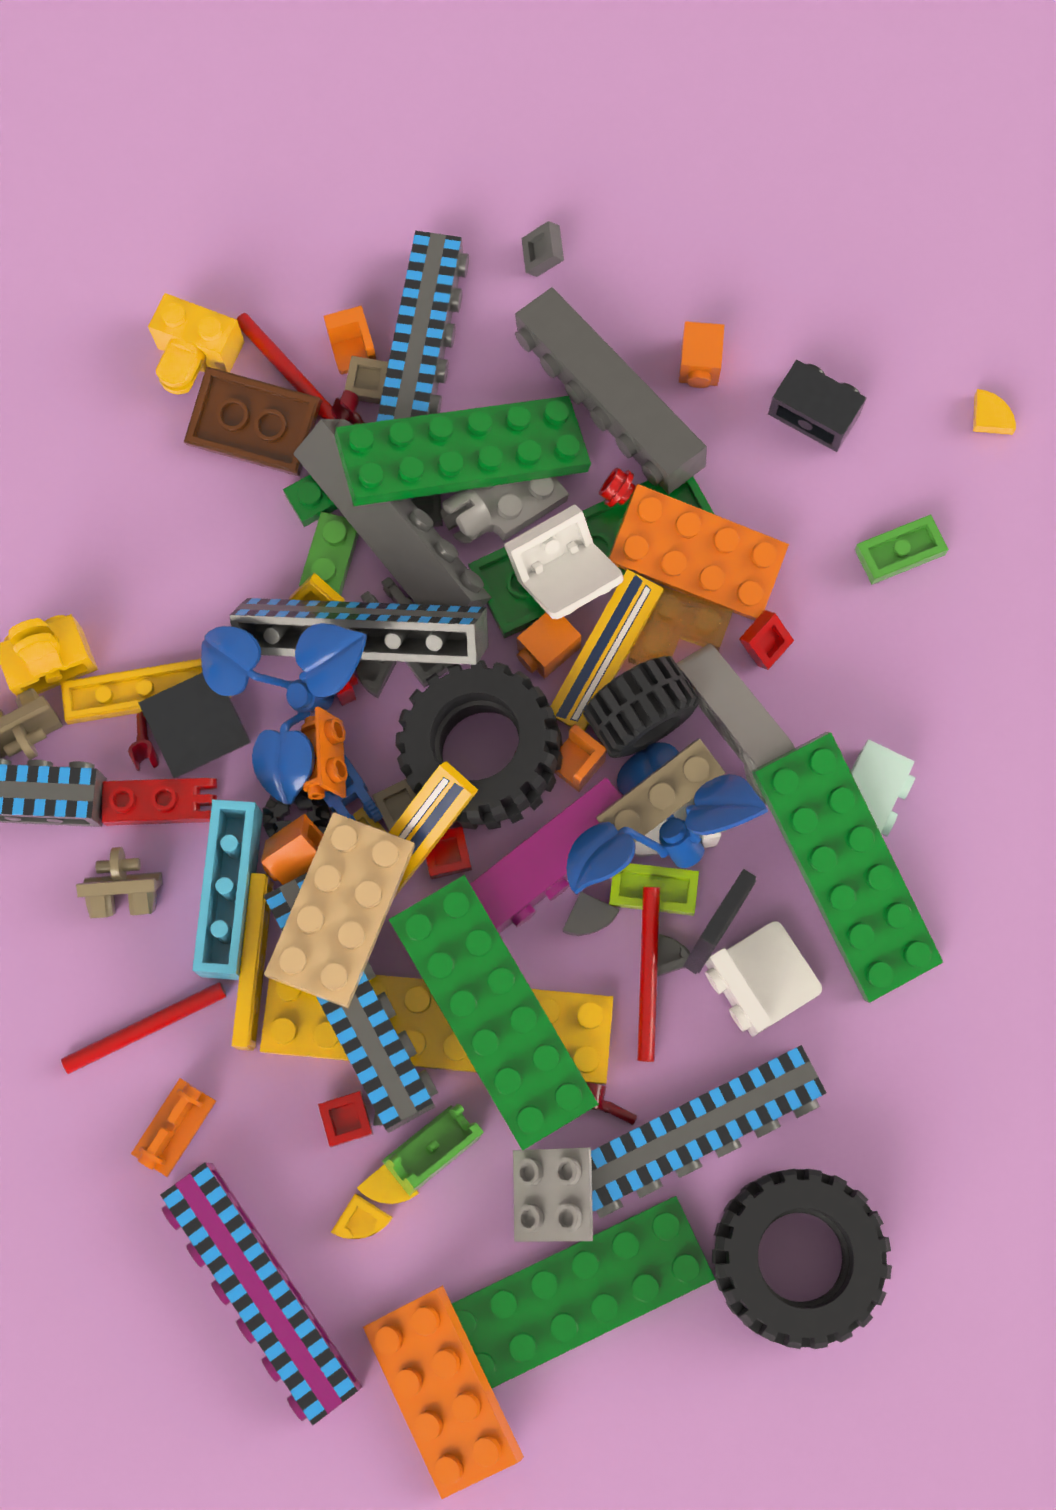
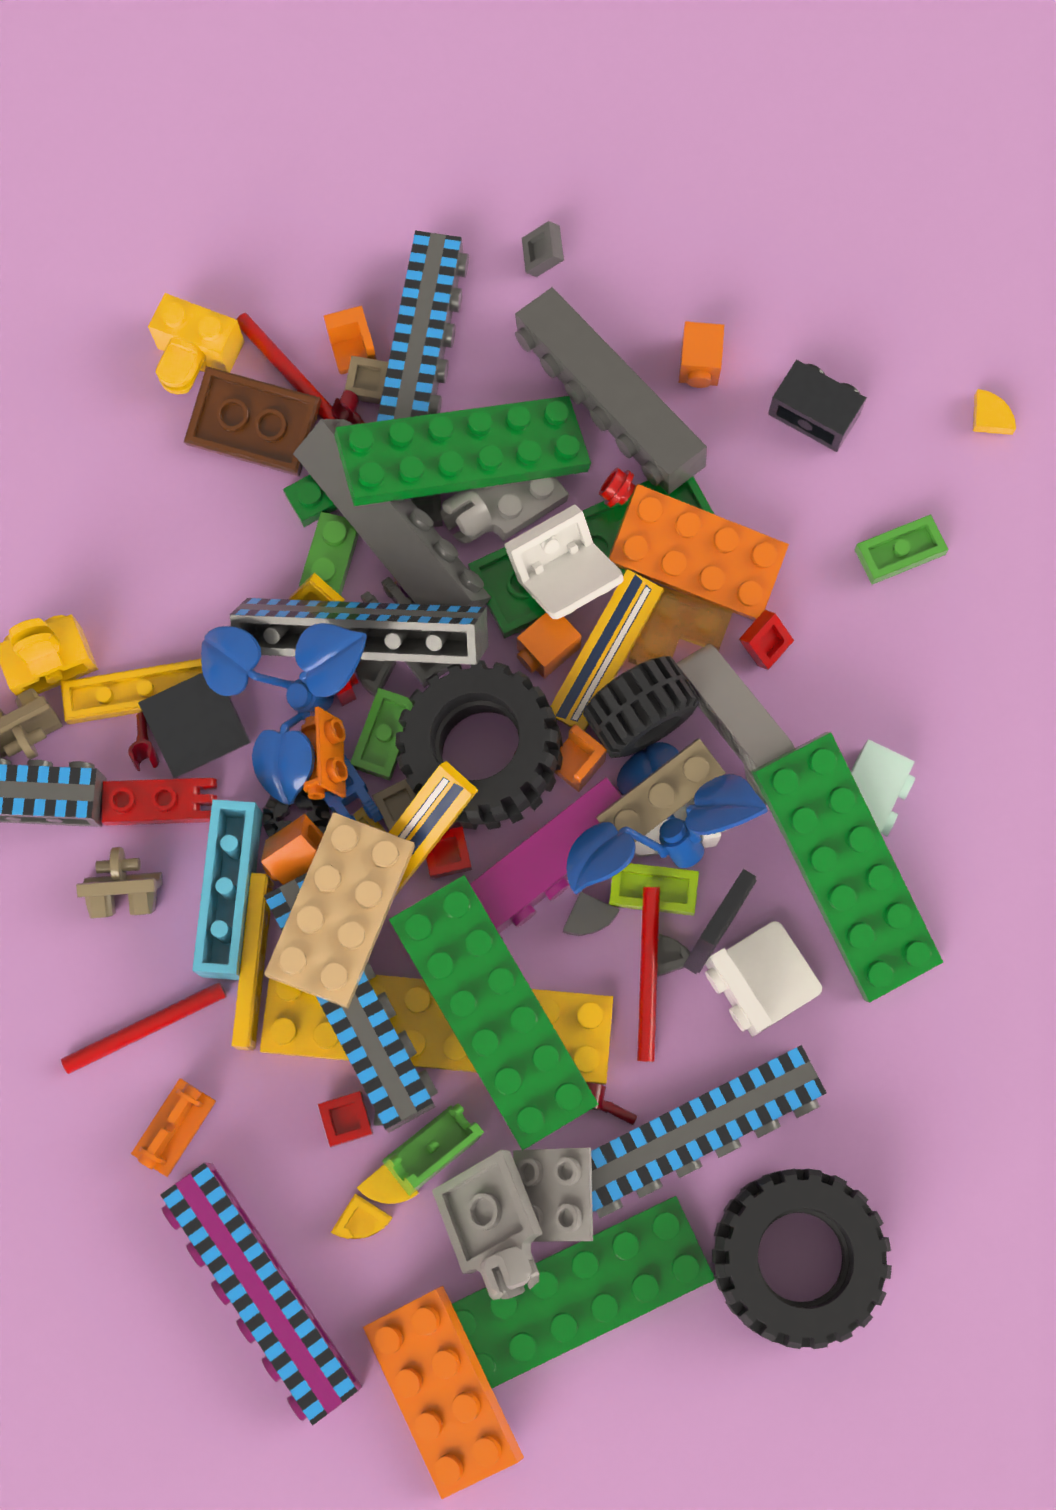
none -> bright green plate [351,688,413,781]
none -> light grey plate [432,1150,543,1300]

